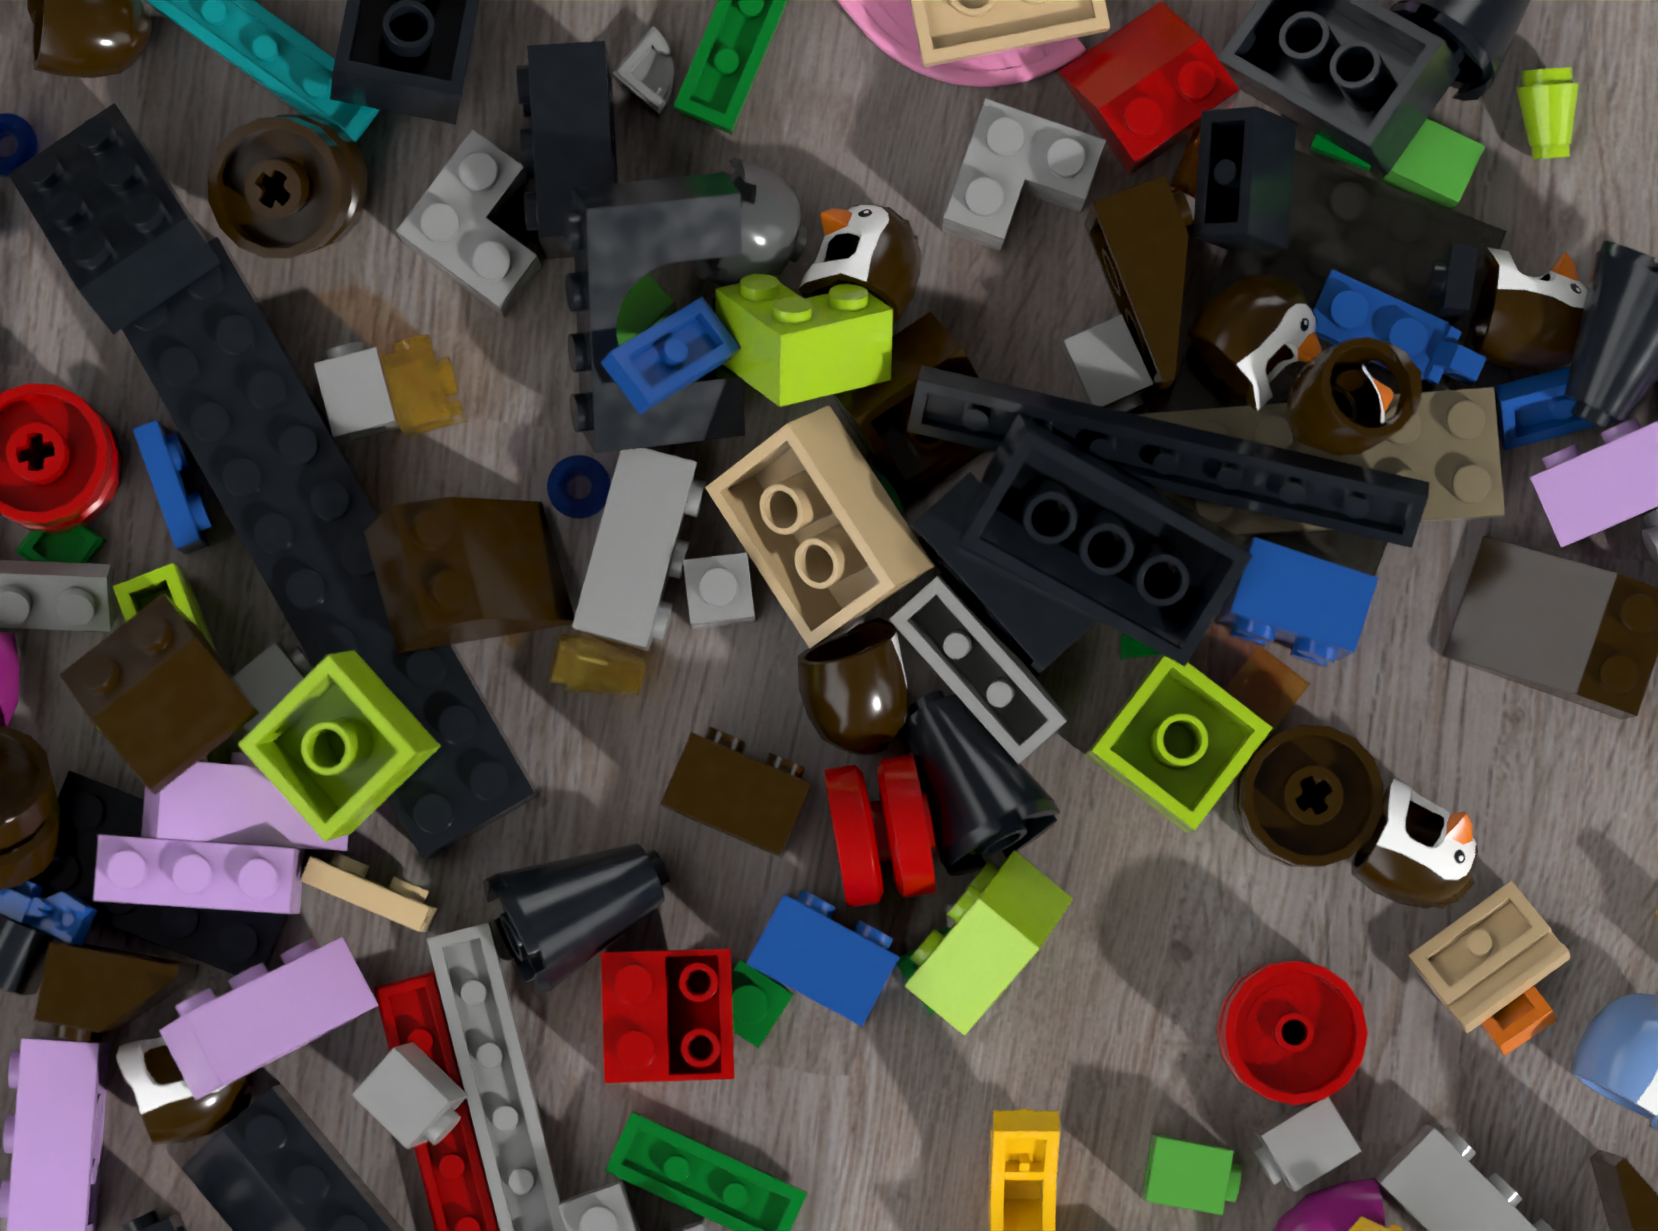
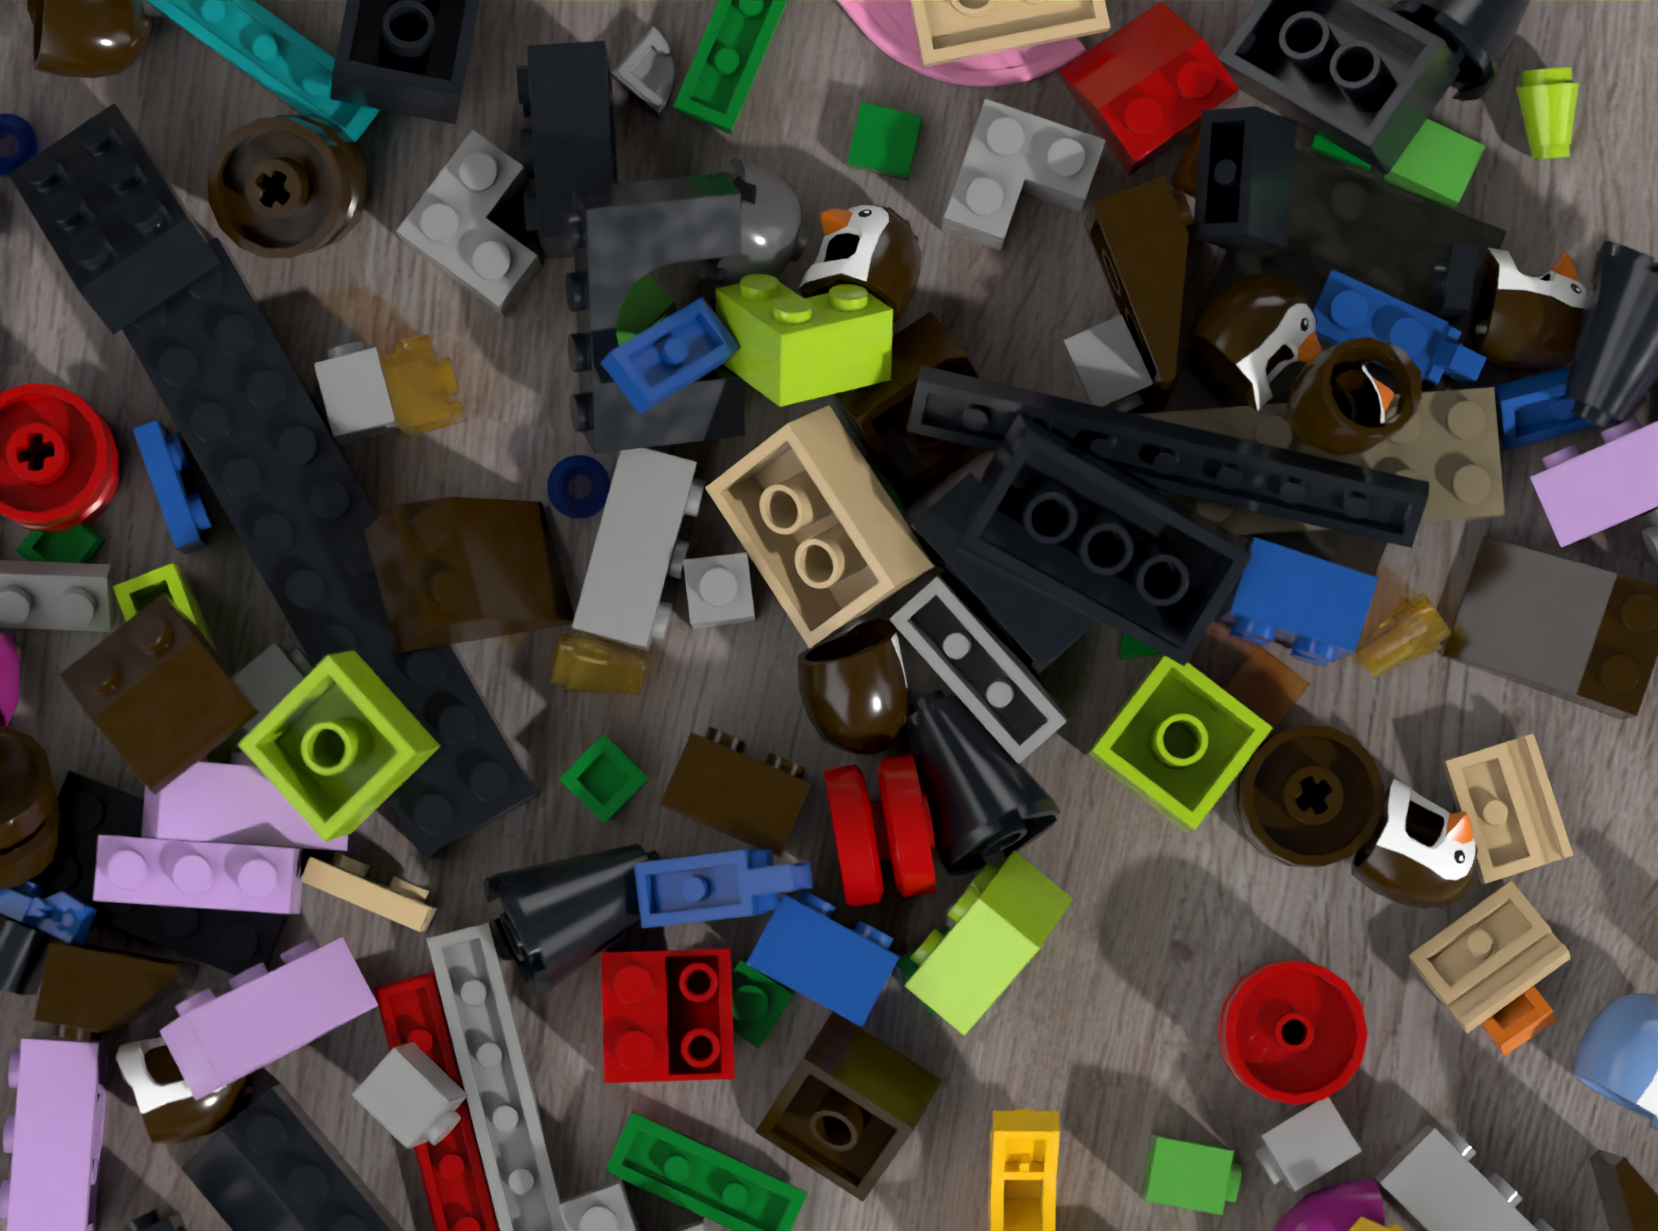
none -> green plate [559,733,650,824]
none -> blue hinge [634,848,813,928]
none -> dark brown slope [755,1011,942,1202]
none -> green tile [847,102,922,181]
none -> clear yellow cone [1355,592,1452,679]
none -> tan plate [1441,733,1574,884]

